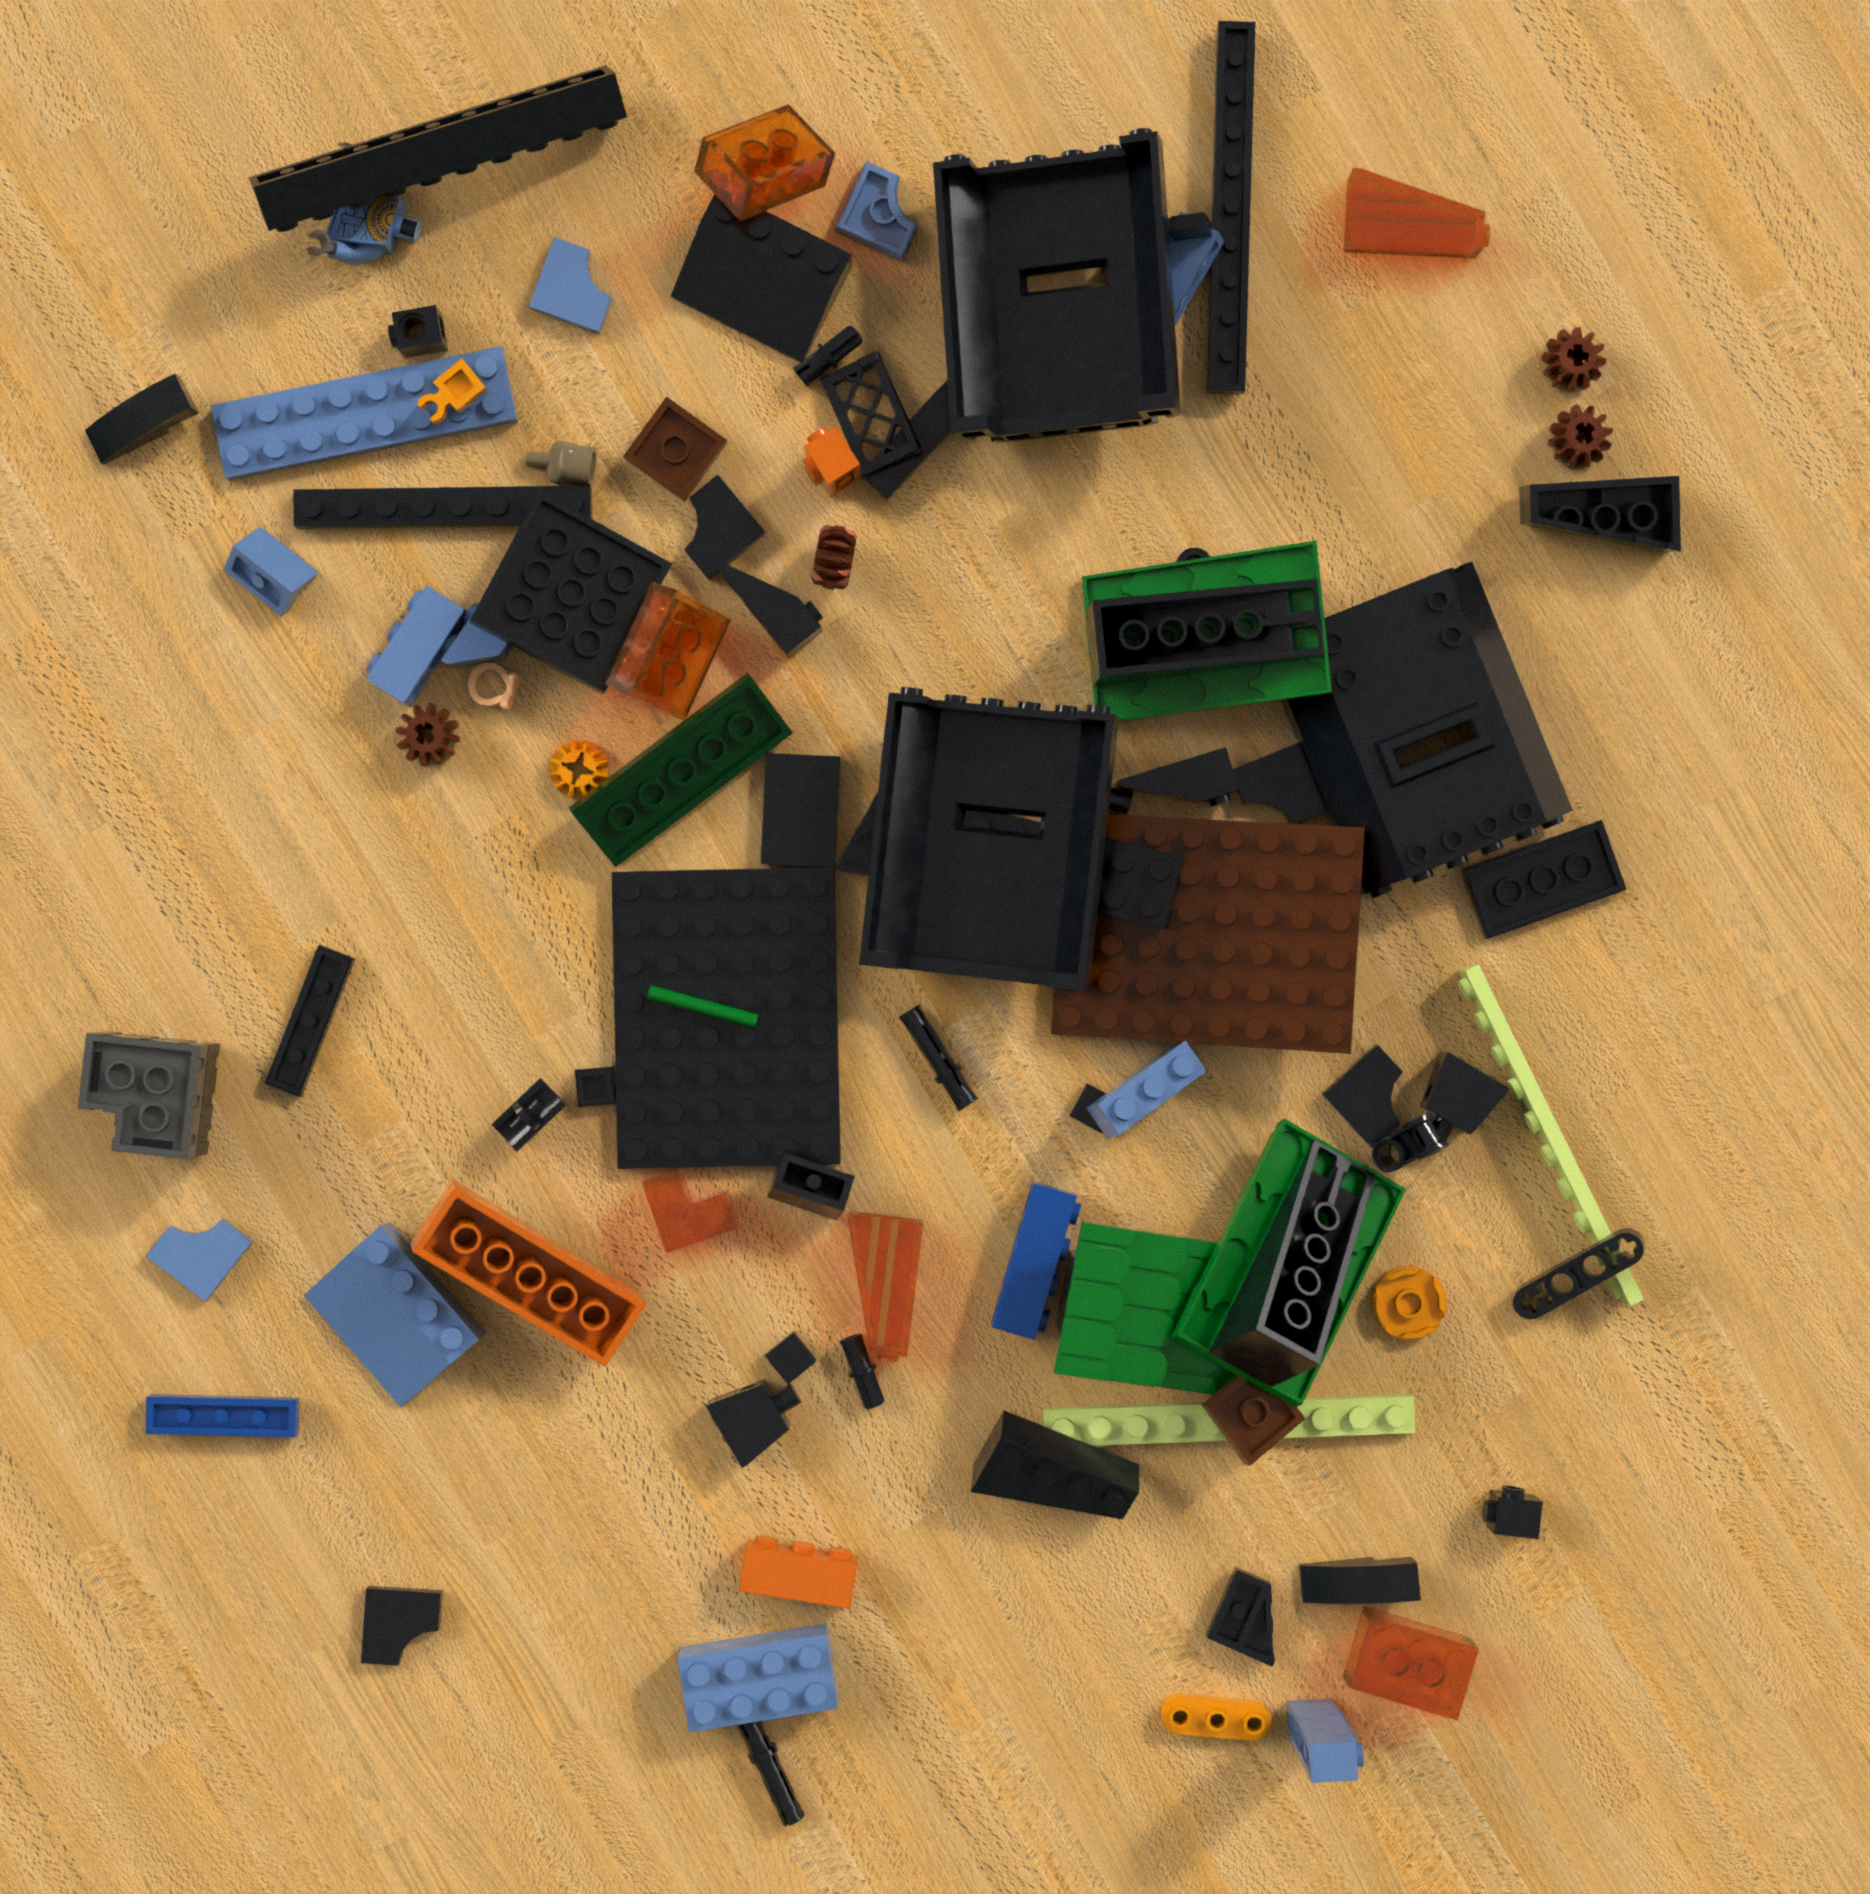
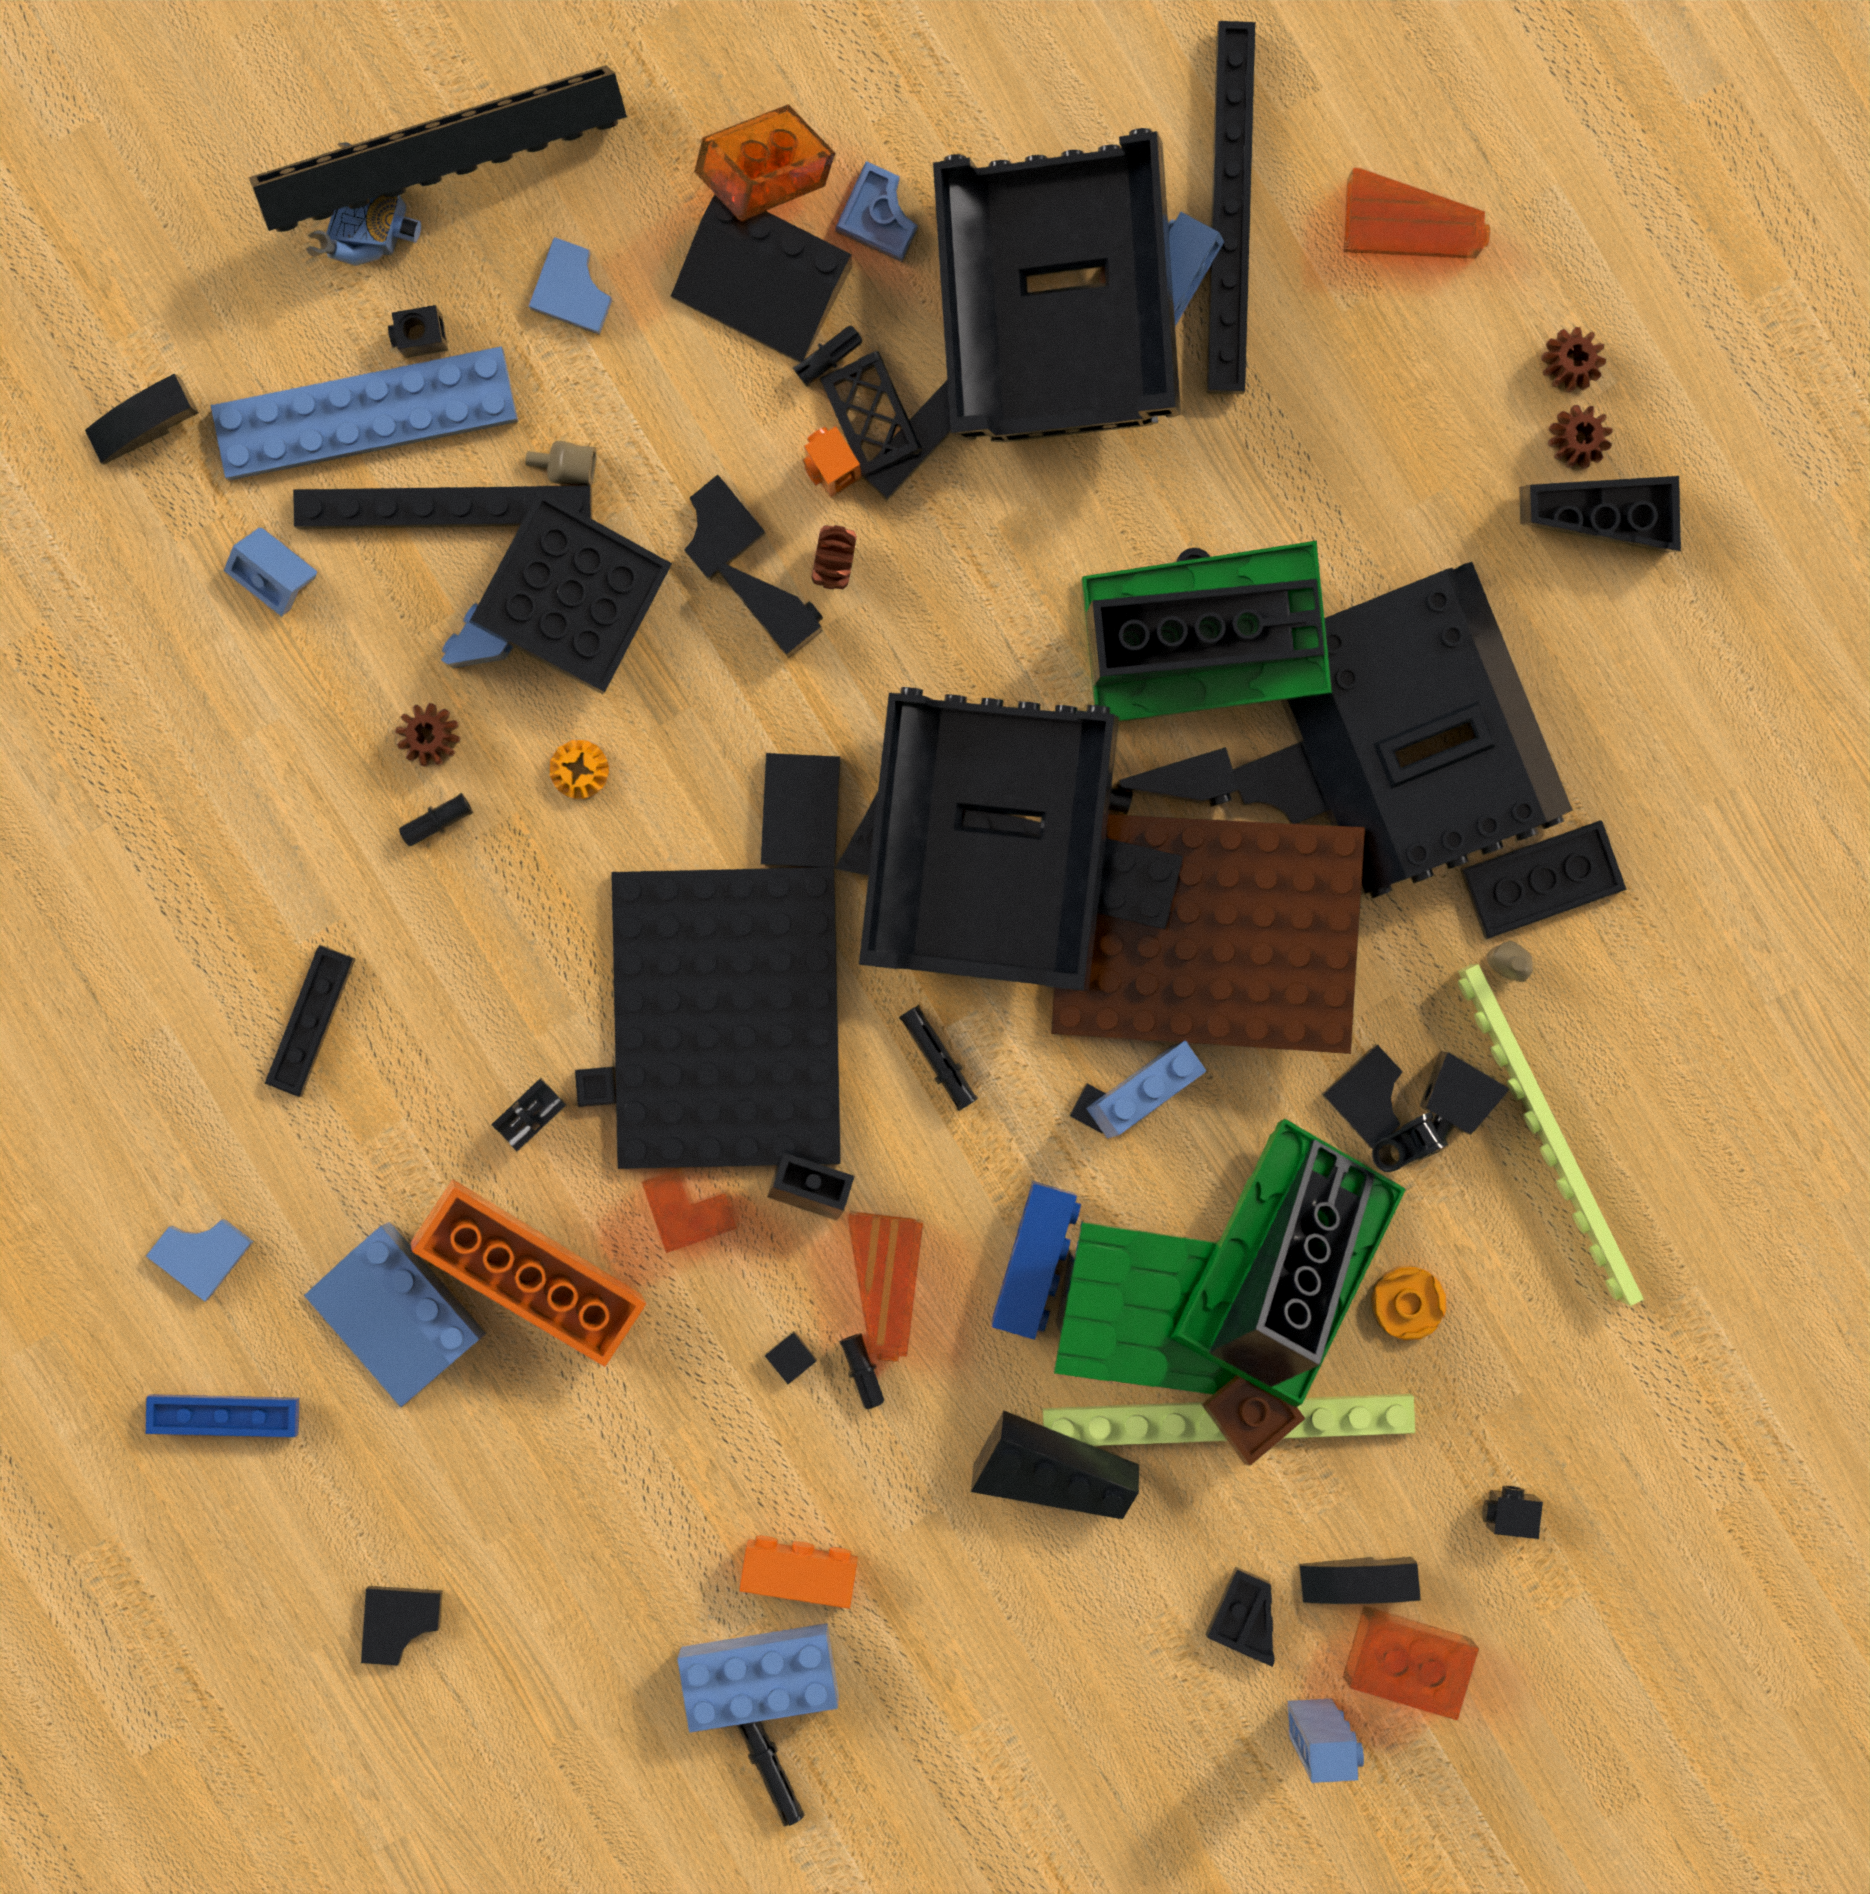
dark grey piece [78,1031,220,1159] -> none
medium blue brick [366,585,467,707] -> none
light orange plate [417,358,488,425] -> none
light nougat piece [467,662,522,710] -> none
dark green plate [569,672,793,867] -> none
clear orange brick [606,582,731,721] -> none
reddish brown plate [623,396,728,502] -> none
green bar [647,985,759,1029] -> none
black torso [706,1379,802,1468] -> none
light orange plate [1160,1693,1272,1741] -> none
black tile [1168,212,1212,241] -> none
black beam [1513,1228,1645,1319] -> none
none -> black axle [399,793,473,846]
none -> dark tan piece [1487,941,1533,982]

